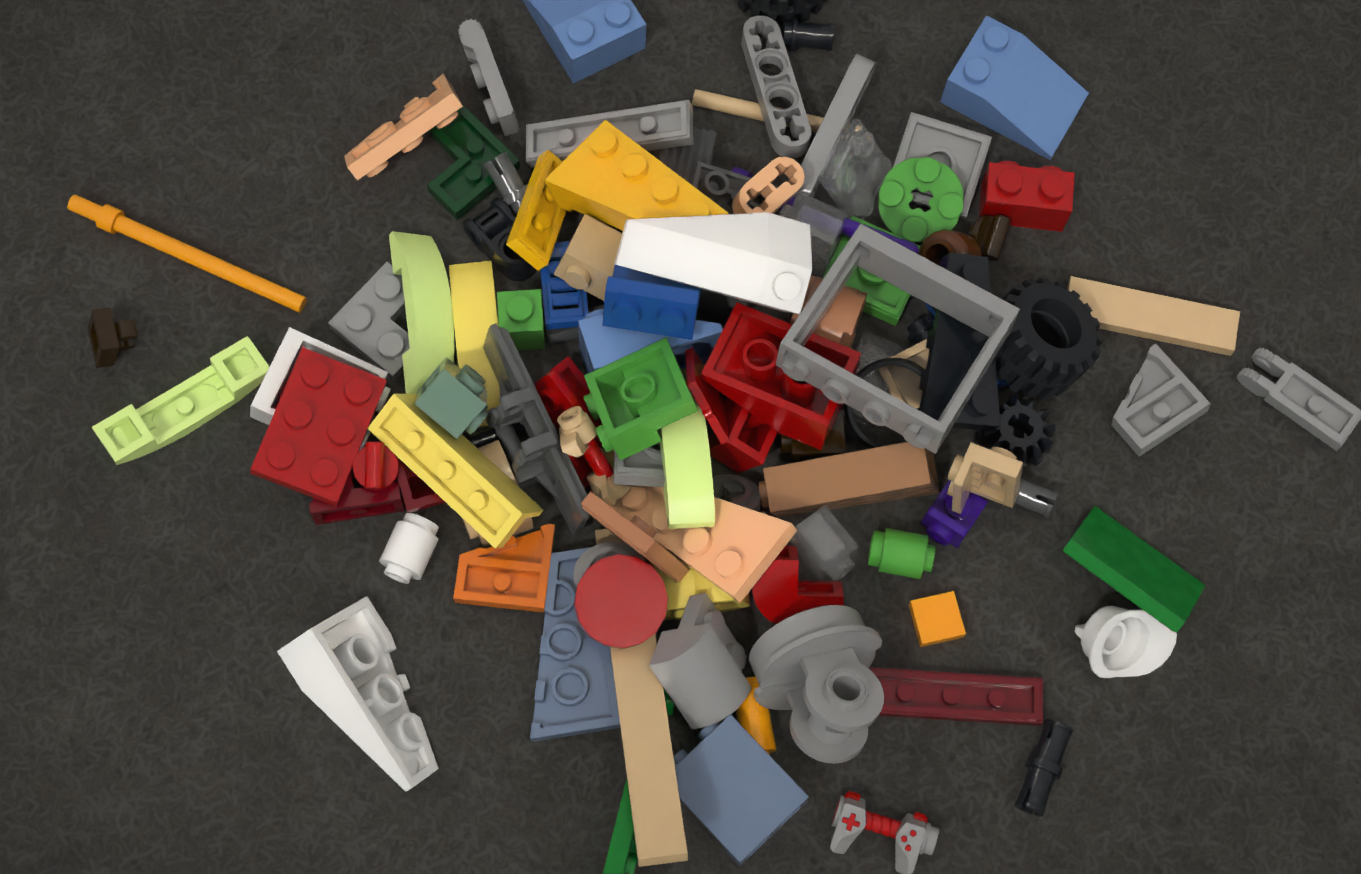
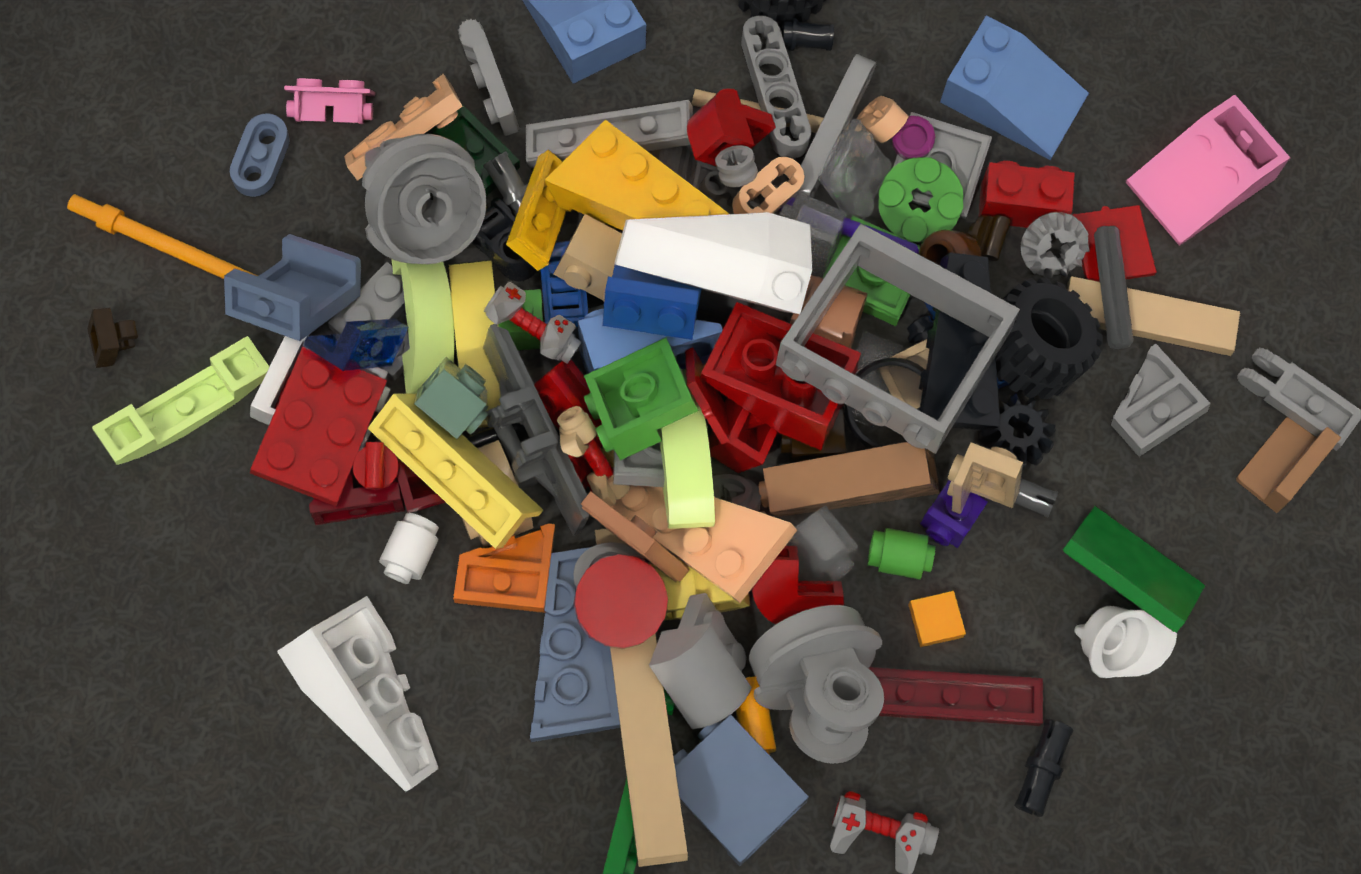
none -> sand blue panel [224,234,361,341]
none -> sand blue plate [230,114,290,197]
none -> bright pink hinge [284,78,375,124]
none -> clear blue panel [303,319,409,371]
none -> light grey piece [362,134,486,264]
none -> light grey piece [484,282,582,364]
none -> red brick [687,88,776,167]
none -> light grey bush [715,145,758,187]
none -> light nougat beam [855,96,908,143]
none -> magenta tile [892,116,935,160]
none -> light grey gear [1021,212,1090,280]
none -> red piece [1073,205,1156,282]
none -> dark grey axle [1094,226,1134,349]
none -> bright pink slope [1126,95,1290,246]
none -> medium nougat panel [1236,417,1341,513]

